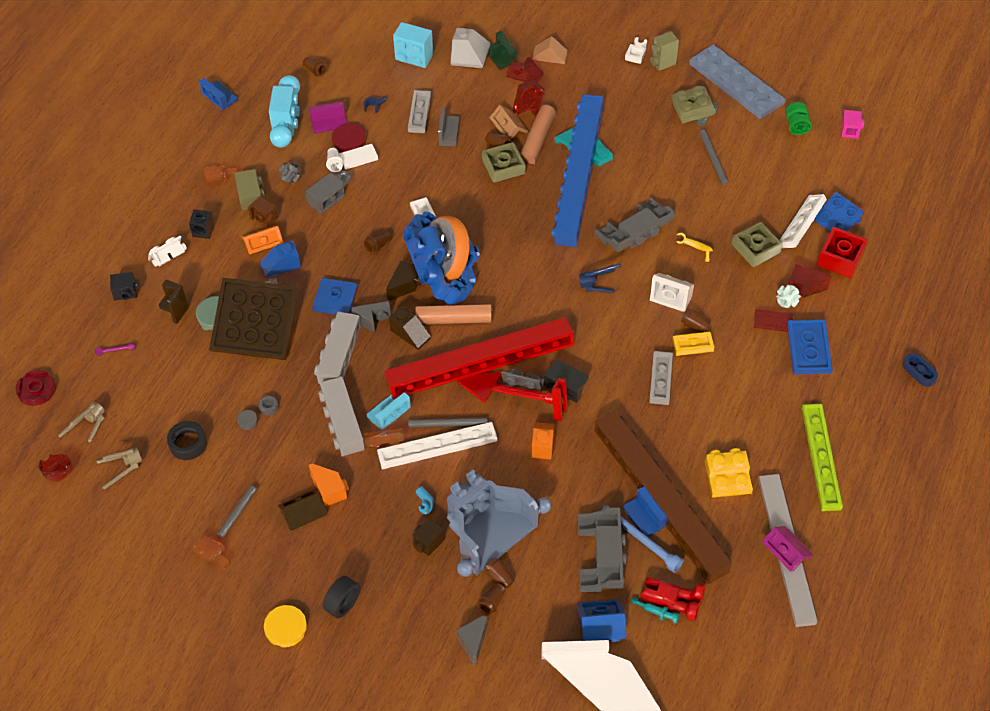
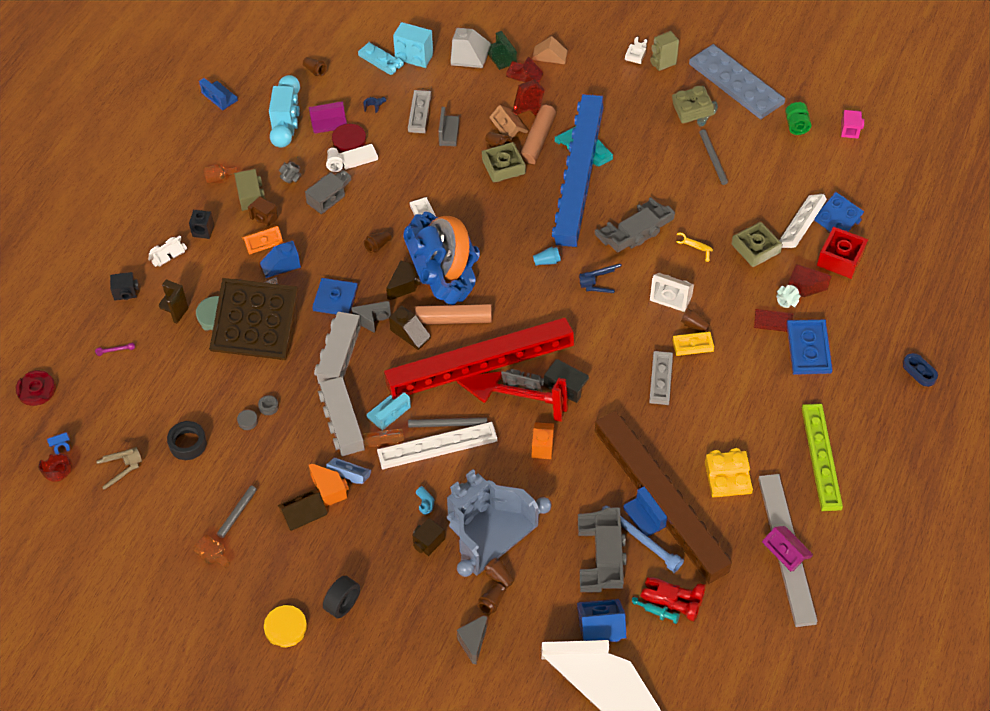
dark tan plant [58,402,105,443] -> none
none -> blue tile [47,432,70,455]
none -> medium blue plate [326,458,371,484]
none -> medium azure plate [358,42,404,75]
none -> dark azure cone [533,247,561,266]

